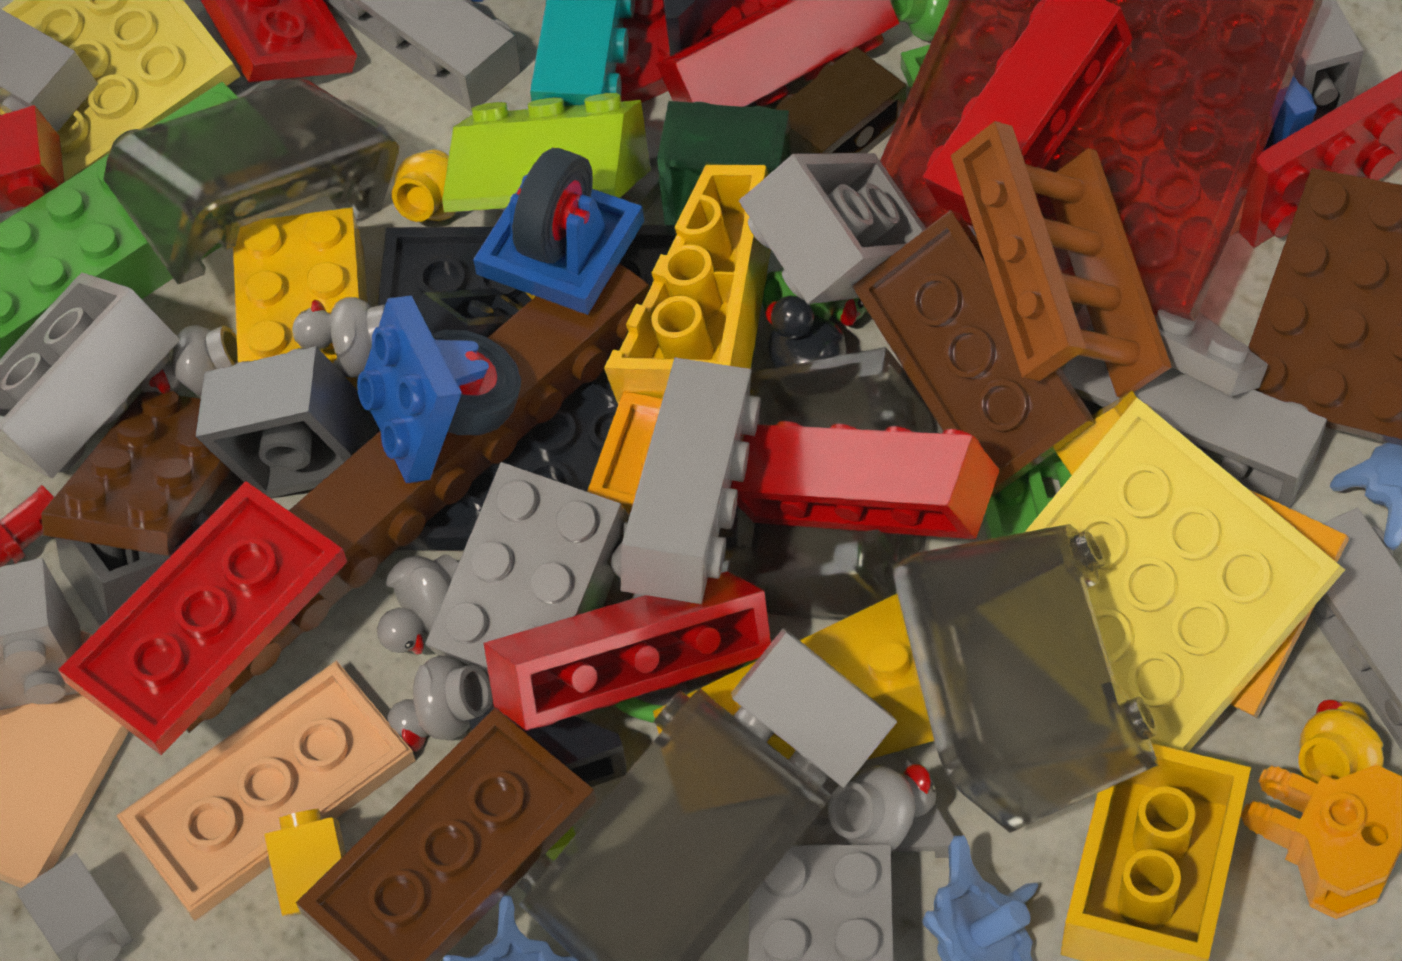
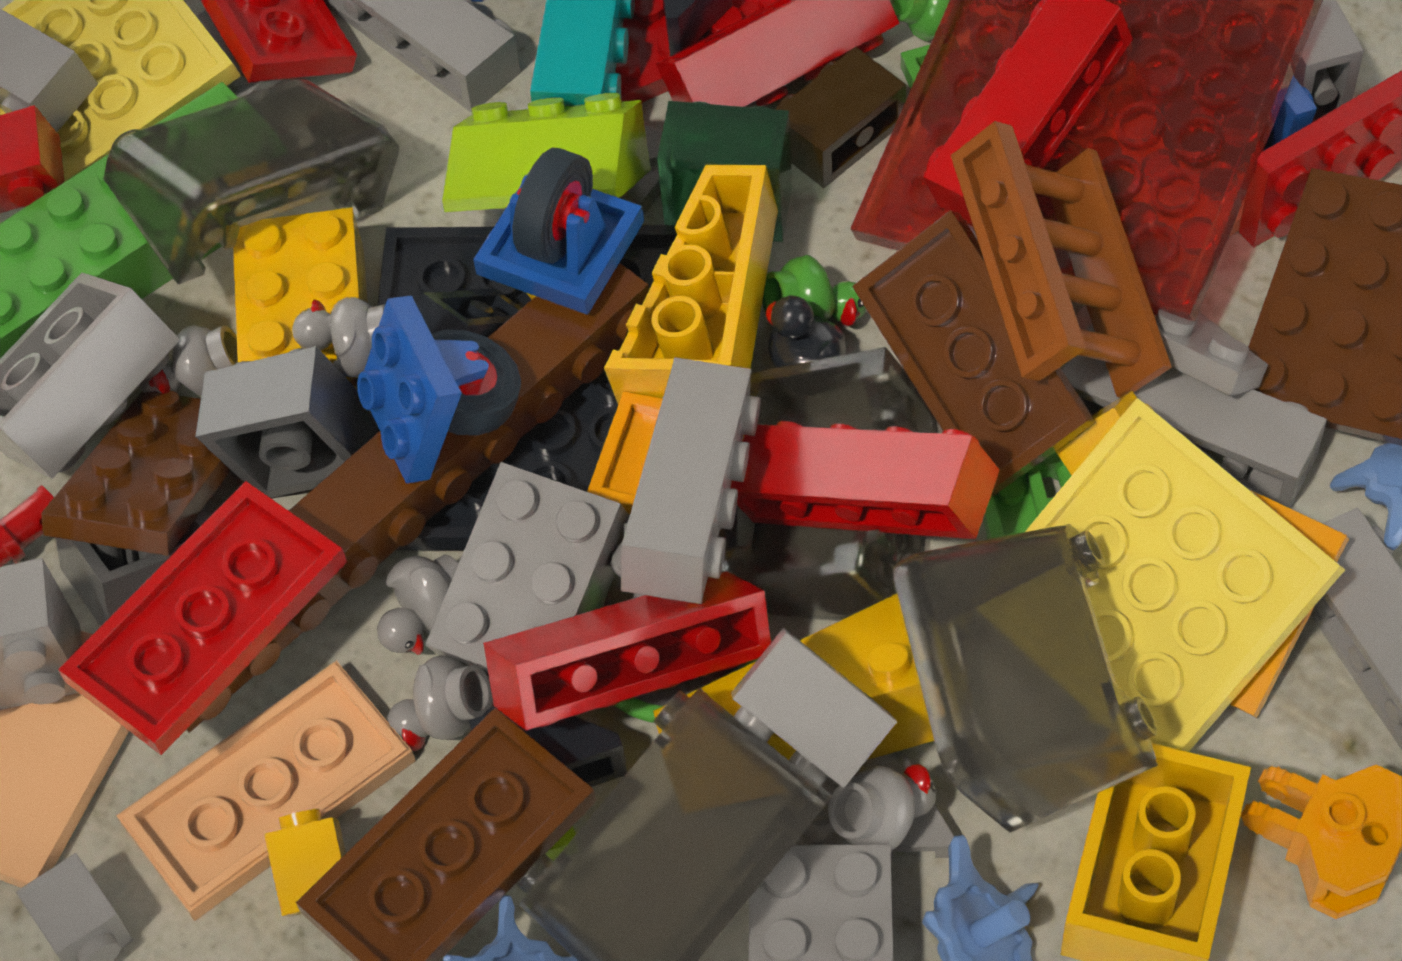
yellow animal [392,149,456,222] -> none
light grey brick [739,153,926,304] -> none
yellow animal [1298,699,1384,784] -> none

